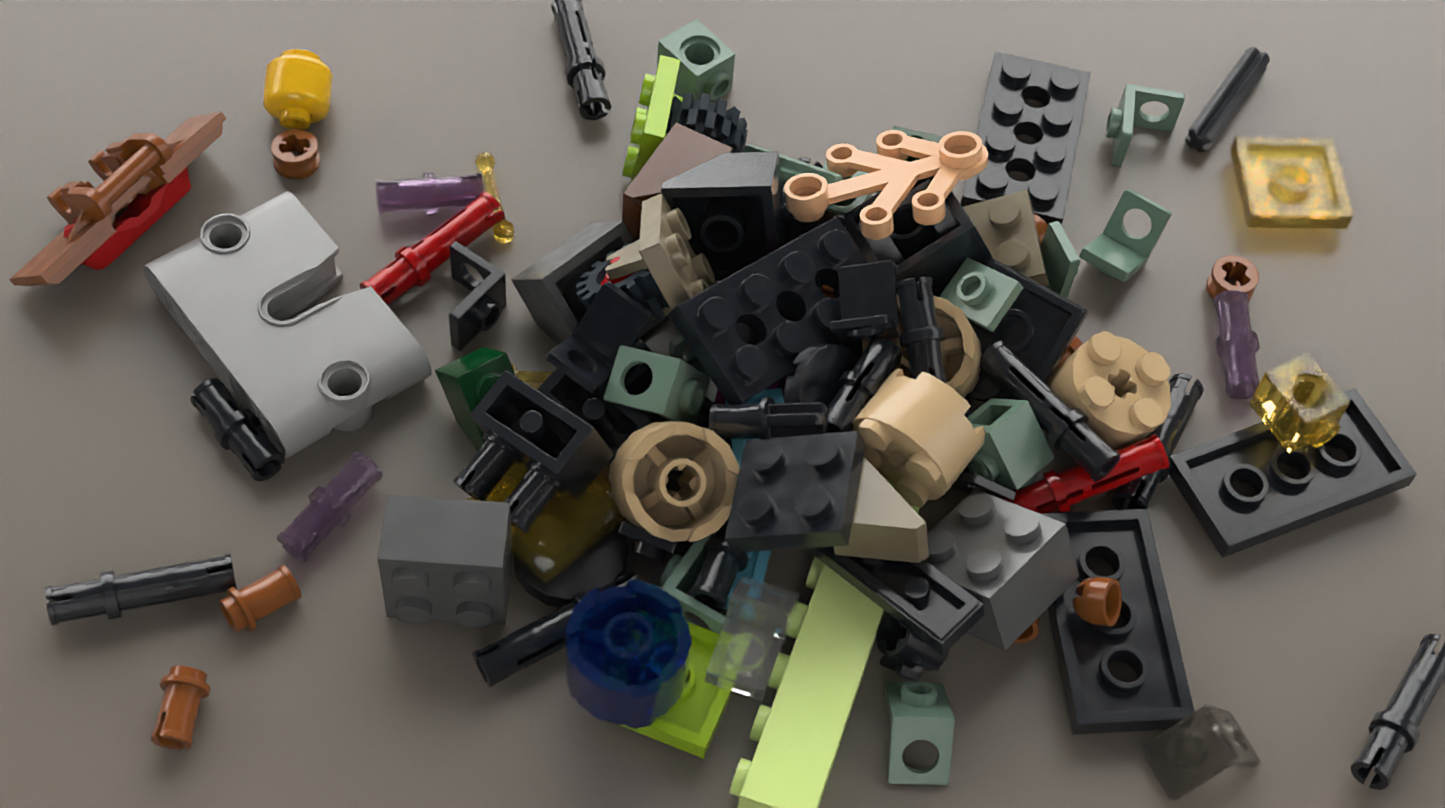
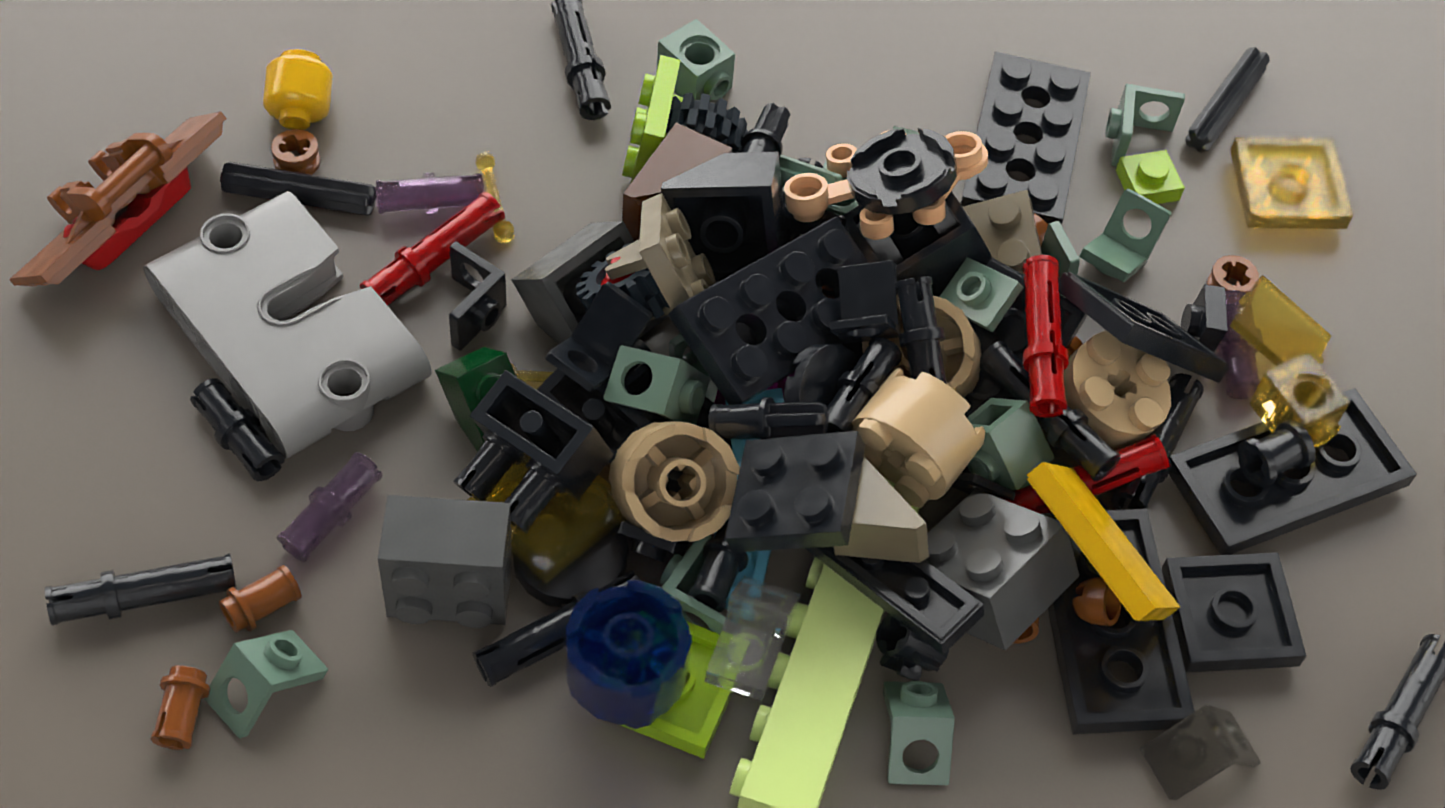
none -> sand green bracket [204,630,328,738]
none -> black axle [220,161,377,215]
none -> black axle [742,103,790,158]
none -> black tile [847,128,957,215]
none -> red pin [1022,255,1069,418]
none -> yellow tile [1027,462,1180,621]
none -> black tile [1058,271,1230,383]
none -> lime plate [1115,150,1185,204]
none -> black plate [1161,552,1307,673]
none -> black plate [1181,284,1228,352]
none -> clear yellow piece [1230,275,1332,388]
none -> black bush [1237,419,1315,488]

